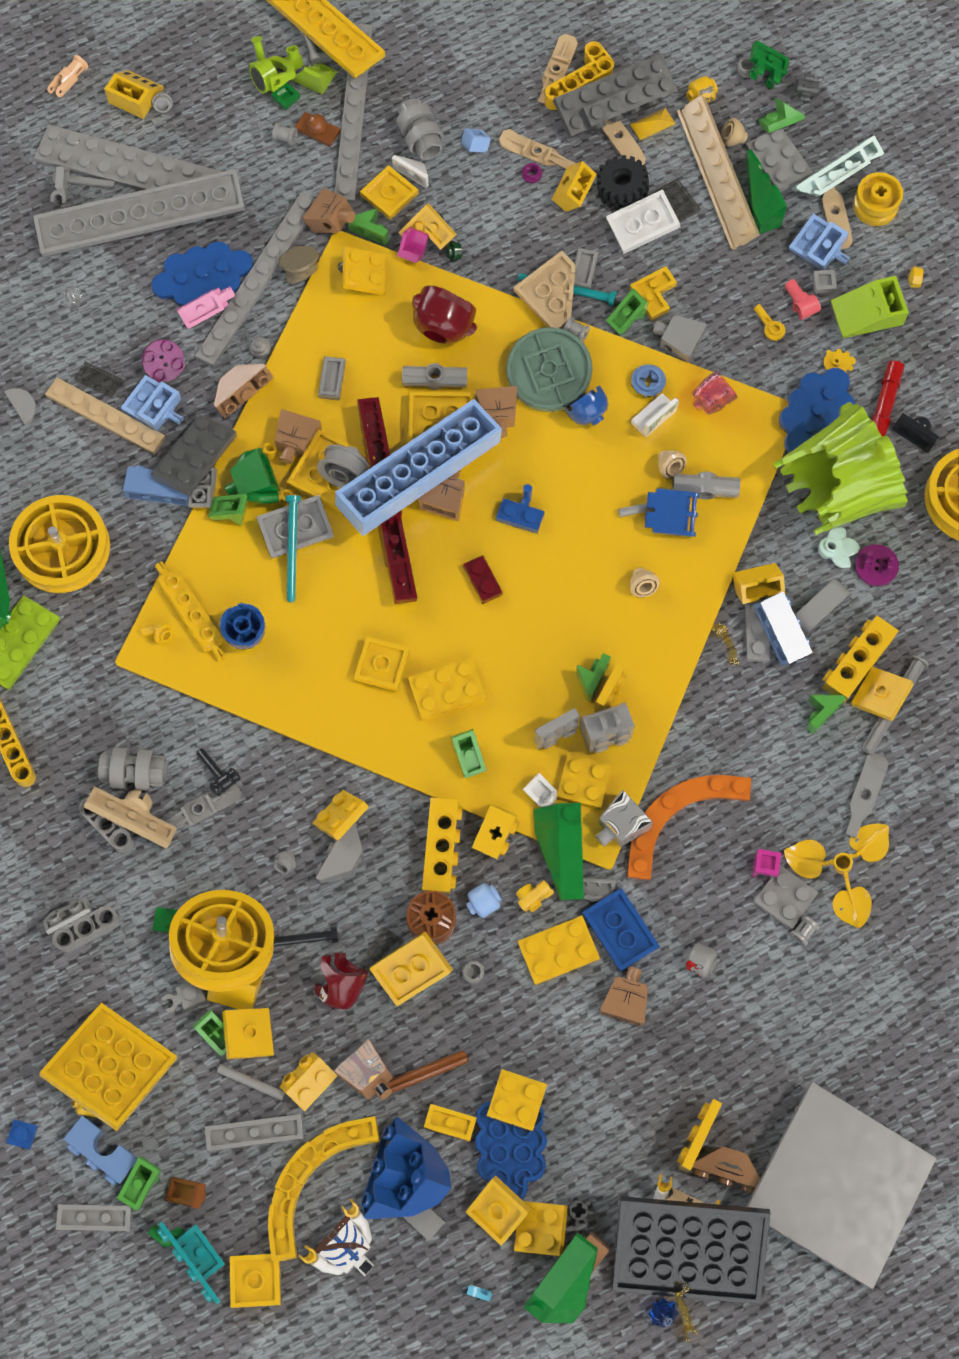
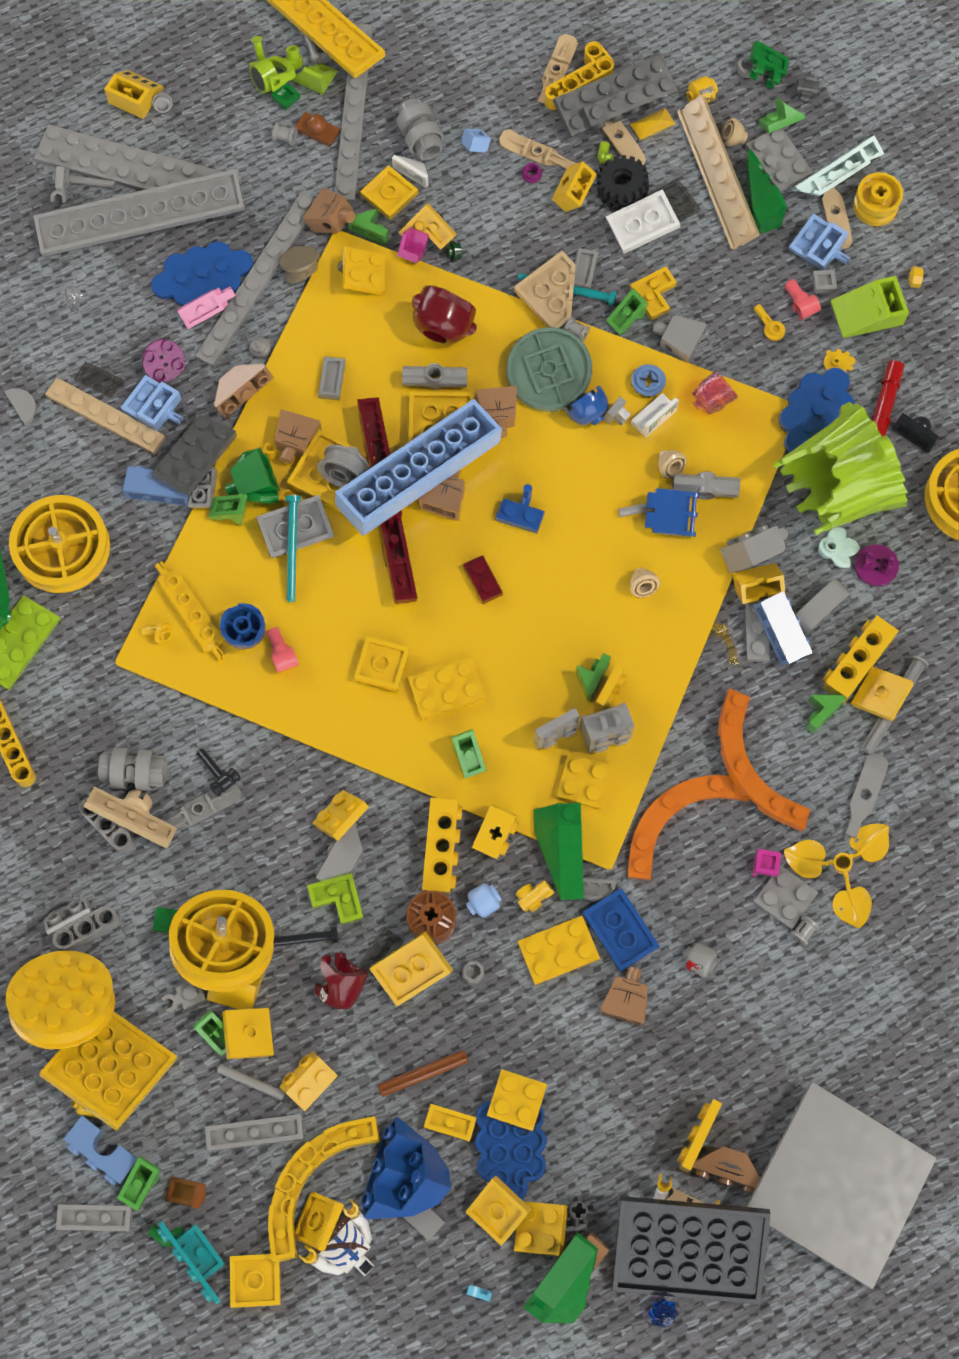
blue plate [6,1119,38,1150] -> none
light nougat piece [47,55,89,97] -> none
light grey plate [273,851,296,875] -> none
medium nougat torso [334,1039,393,1100] -> none
white plate [522,773,557,807] -> none
light grey torso [595,790,653,847] -> none
clear yellow piece [675,1285,698,1343] -> none
none -> yellow wheel [6,951,115,1049]
none -> coral pin [267,627,299,673]
none -> yellow plate [295,1191,344,1252]
none -> lime plate [307,873,364,925]
none -> lime arm [597,141,613,166]
none -> light grey tile [603,397,631,425]
none -> orange plate [718,689,810,832]
none -> light grey hinge [720,525,788,573]

